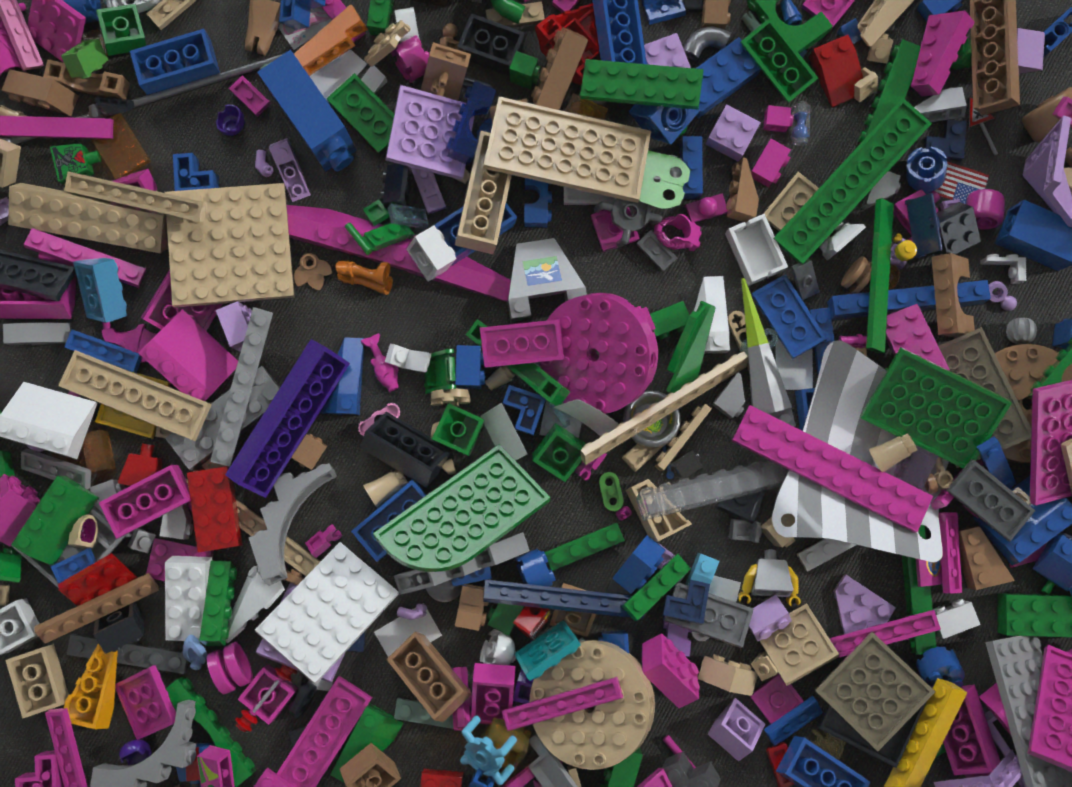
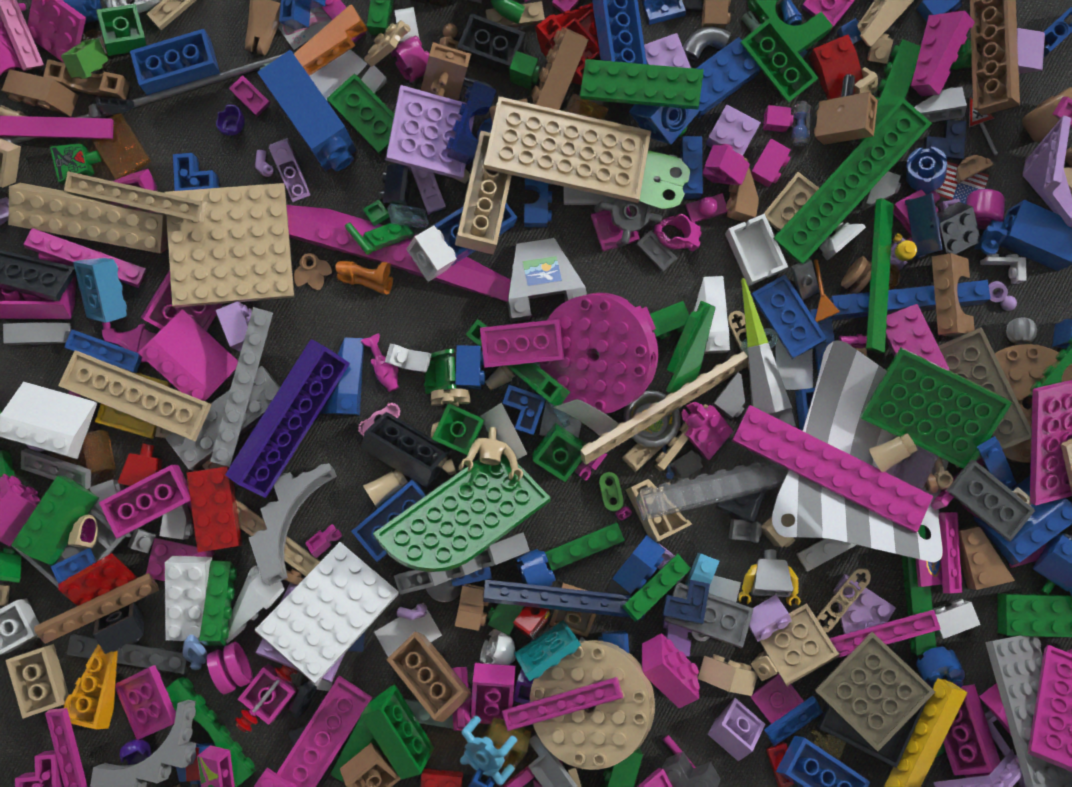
medium nougat head [291,434,327,470] -> none
none -> green slope [360,685,434,780]
none -> tan piece [459,427,523,481]
none -> dark pink plate [682,402,733,460]
none -> dark pink brick [702,144,750,185]
none -> medium nougat piece [814,74,878,145]
none -> orange piece [814,259,840,323]
none -> tan beam [816,567,871,633]
none -> medium nougat plate [956,155,994,184]
none -> blue hips [974,220,1008,255]

